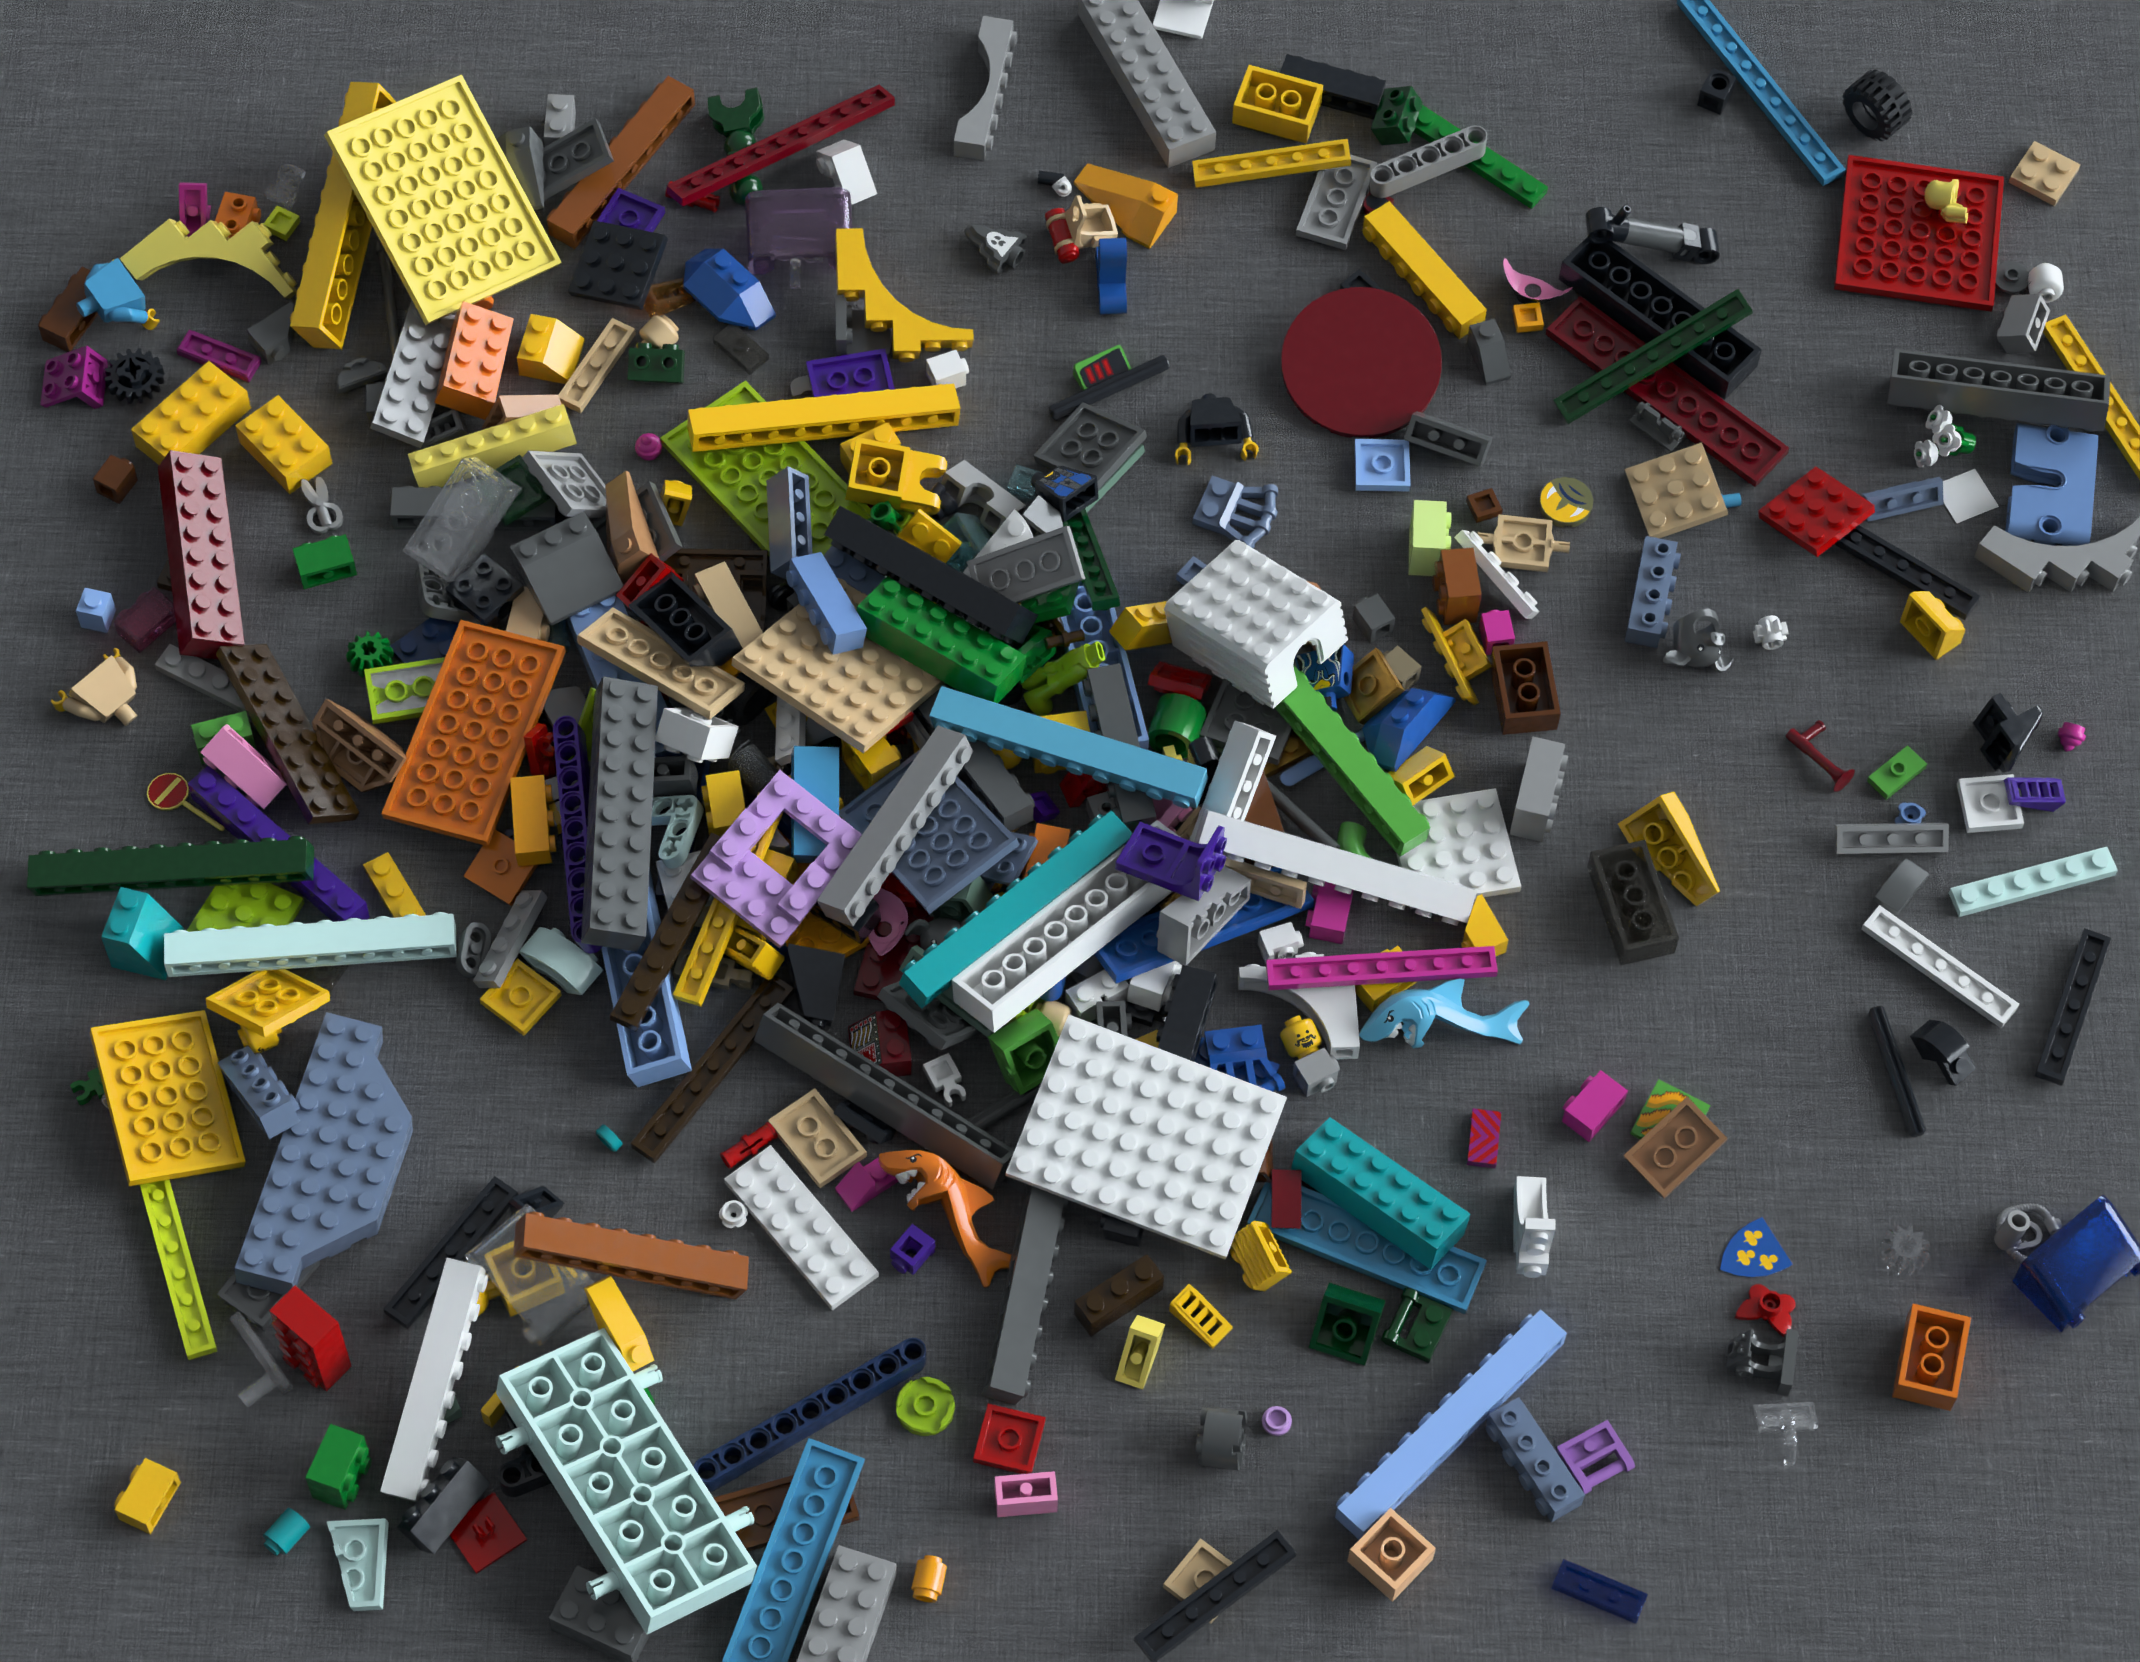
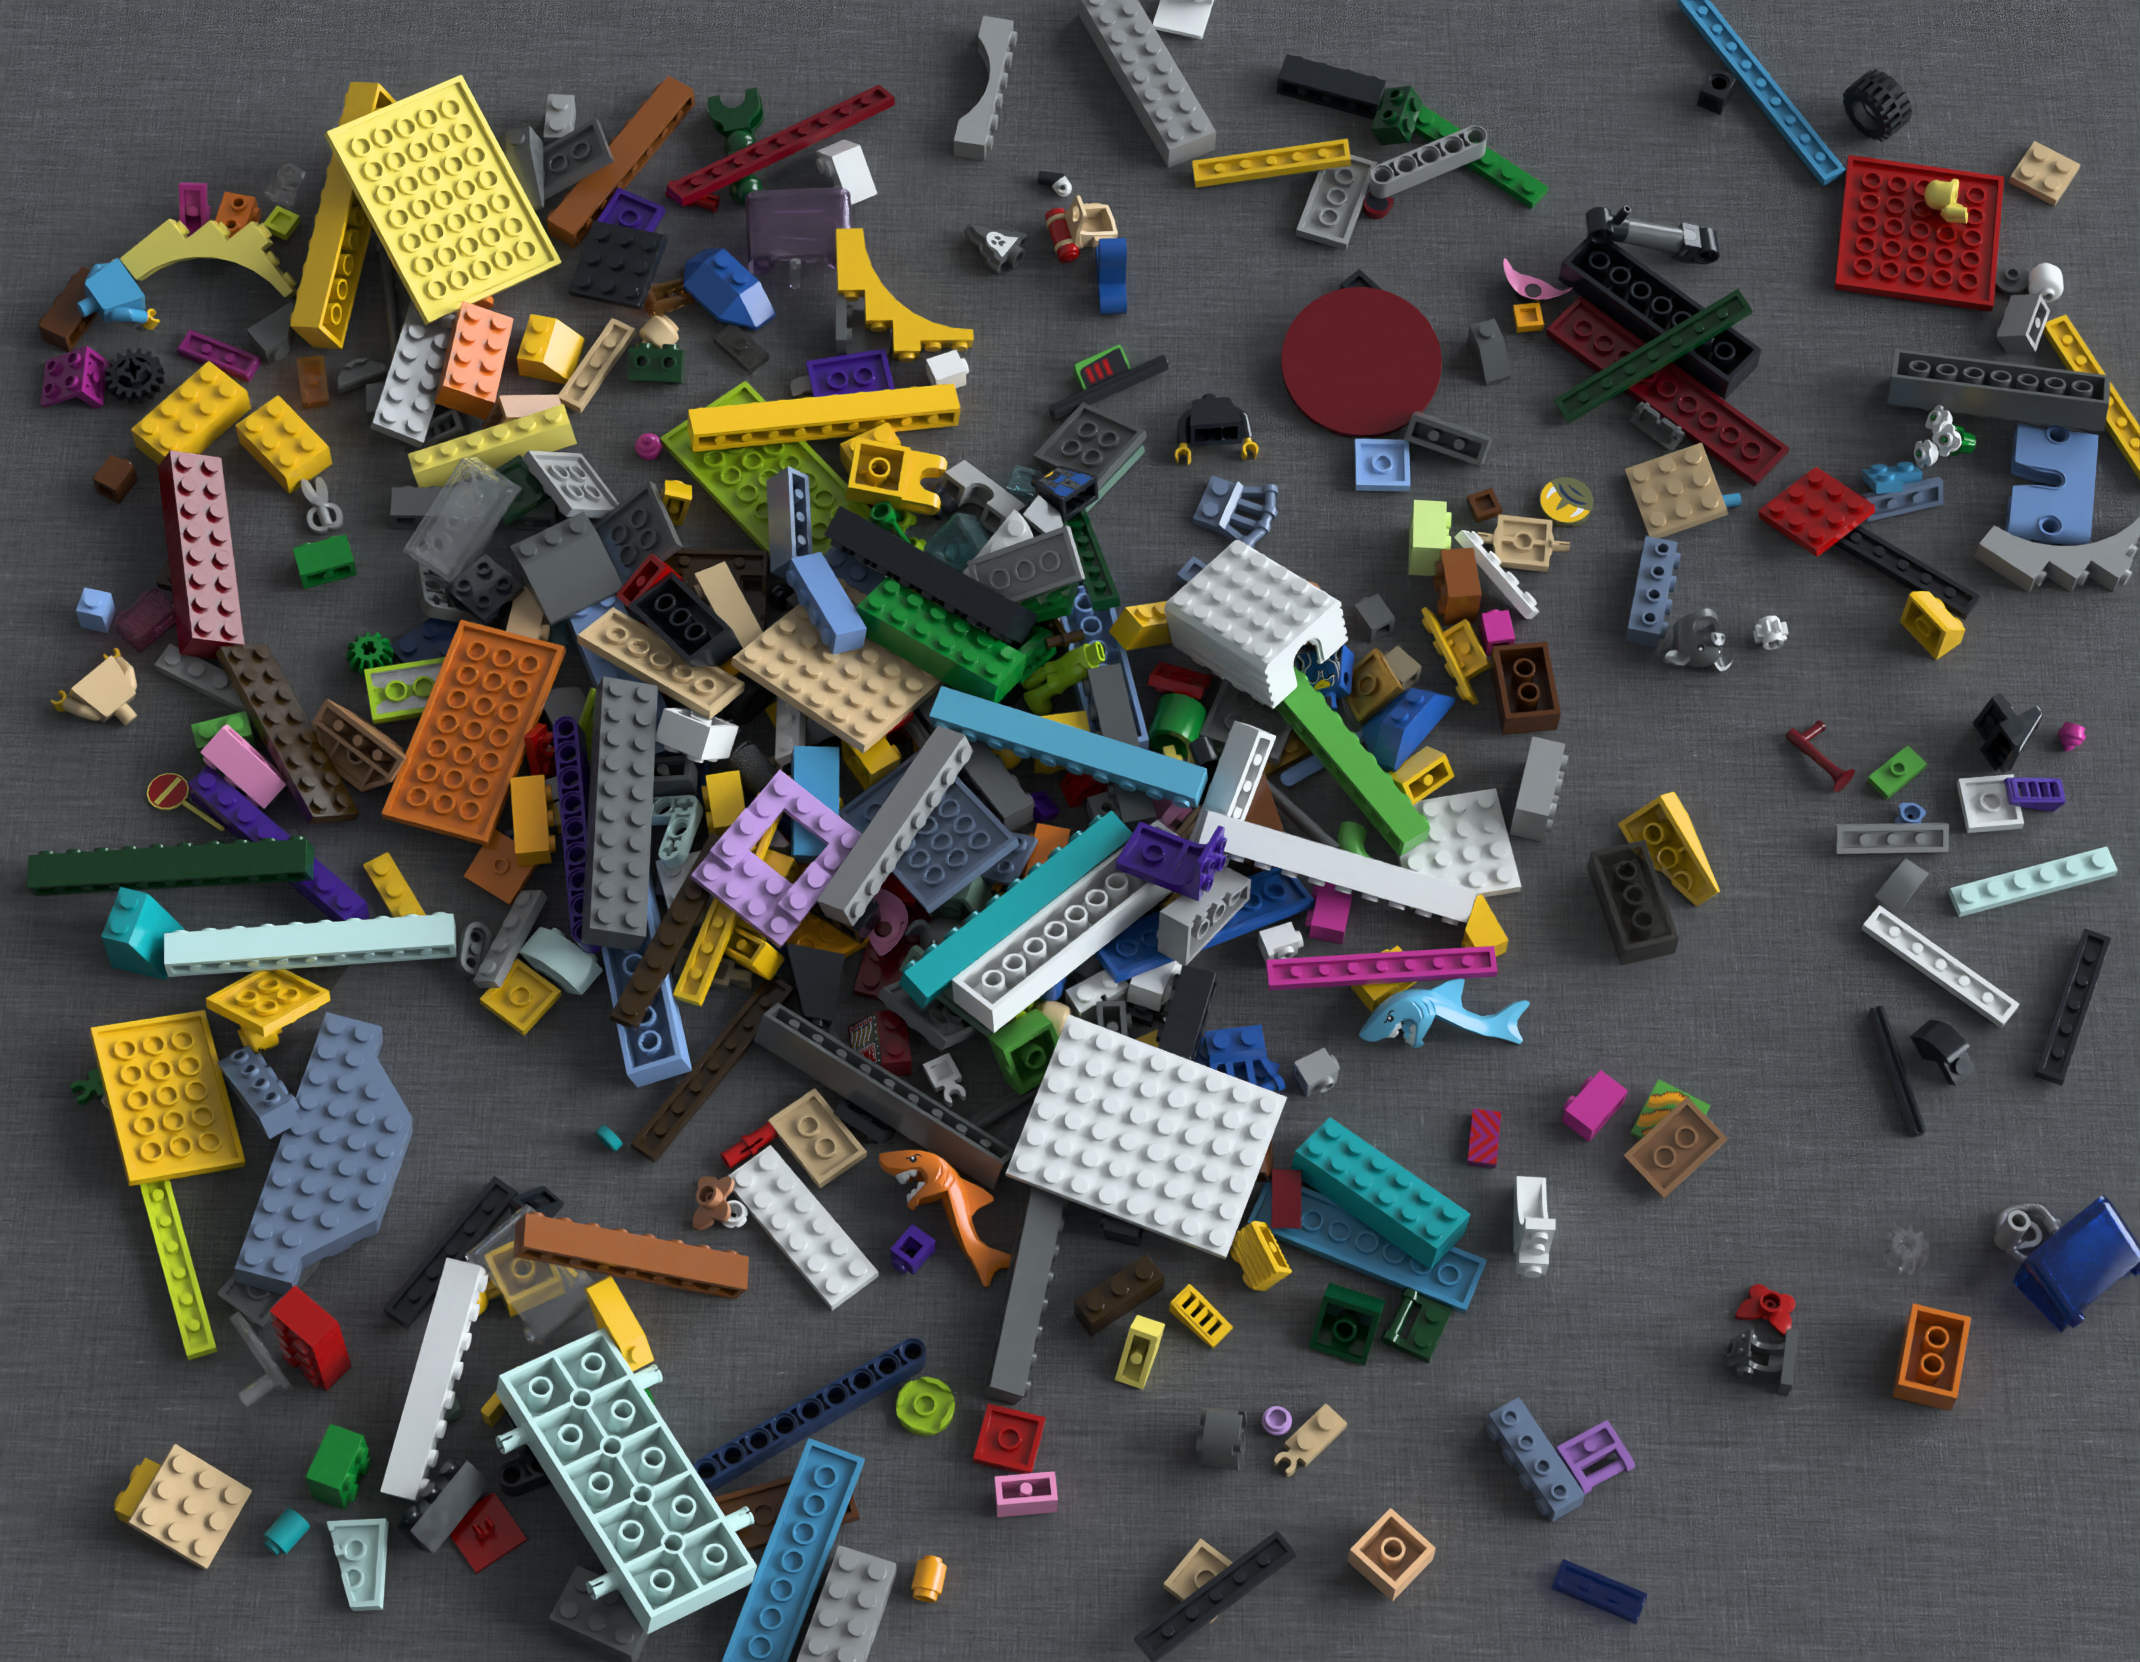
lime plate [187,883,304,932] -> none
medium nougat wedge [605,471,659,585] -> none
dark pink slope [835,1157,899,1212] -> none
yellow plate [896,509,962,563] -> none
light orange wedge [1074,163,1178,249] -> none
tan plate [1224,858,1307,909] -> none
yellow brick [1232,65,1323,144] -> none
white arch [1238,952,1360,1059] -> none
yellow head [1280,1015,1322,1059] -> none
light blue brick [1335,1309,1567,1540] -> none
yellow brick [1362,201,1487,339] -> none
blue sticker [1720,1217,1793,1277] -> none
clear plate [1753,1402,1818,1466] -> none
white sticker [1943,469,1999,523] -> none
none -> tan plate [127,1444,252,1570]
none -> clear orange plate [296,355,330,409]
none -> nougat animal [693,1176,735,1231]
none -> tan plate [1273,1404,1347,1477]
none -> dark azure plate [1862,462,1922,494]

